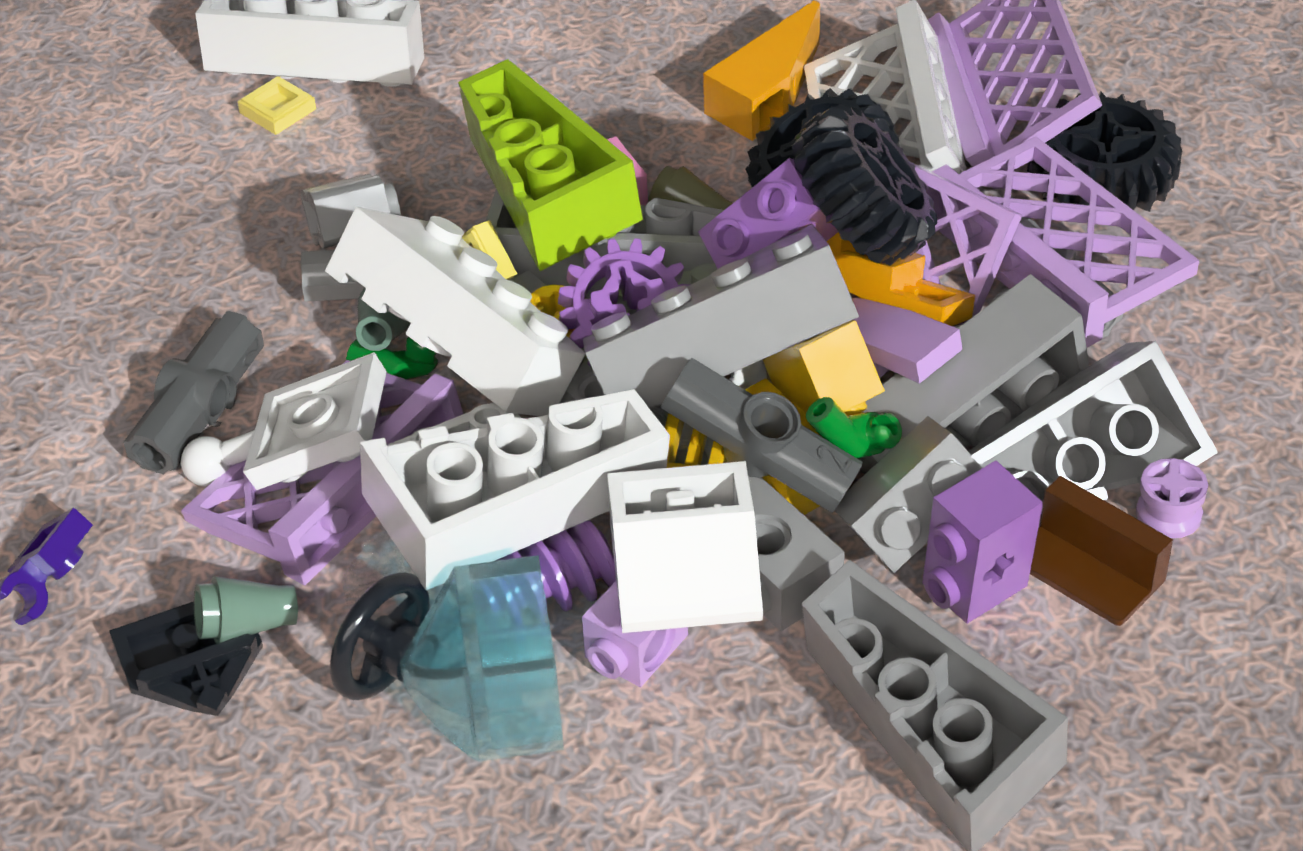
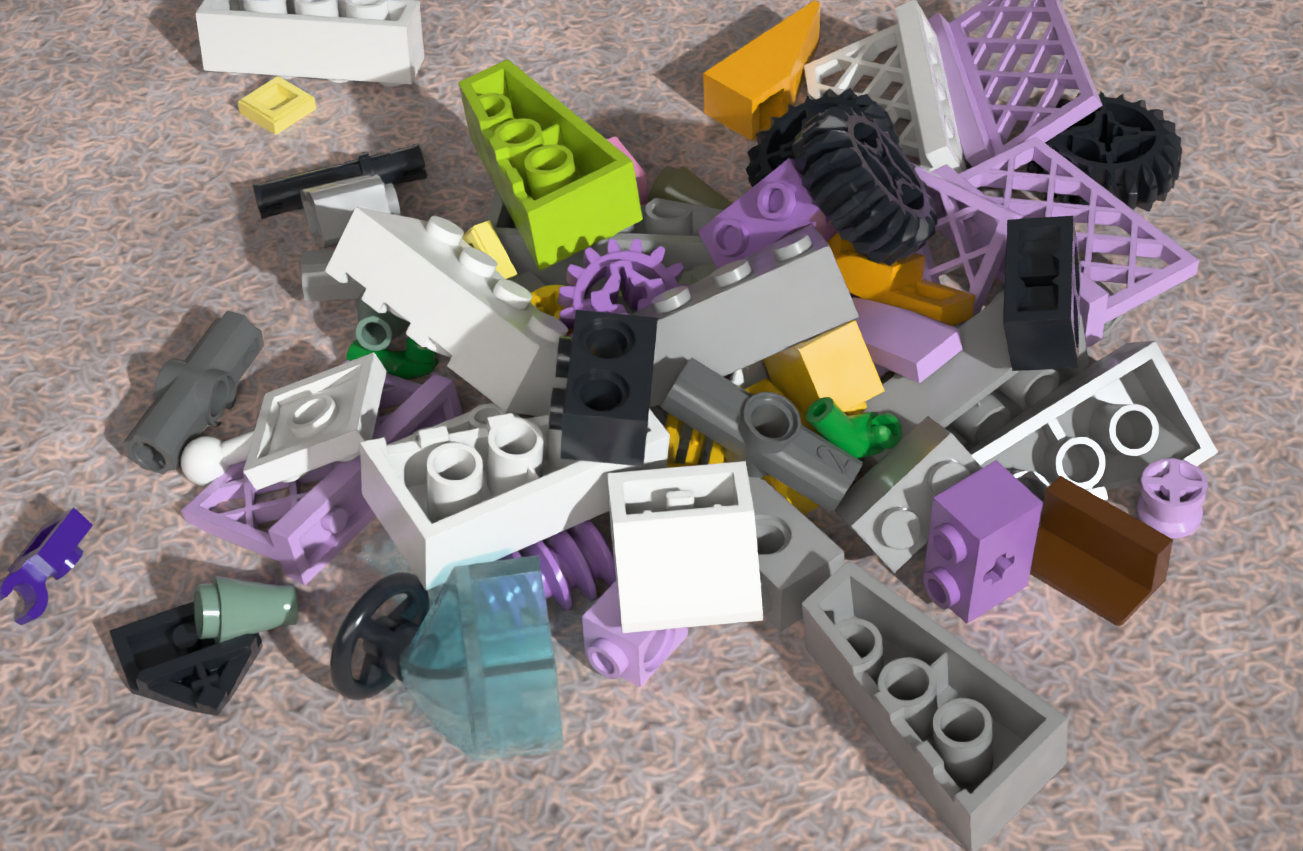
none -> black pin [252,143,427,219]
none -> black brick [549,310,658,467]
none -> black brick [1003,216,1081,371]

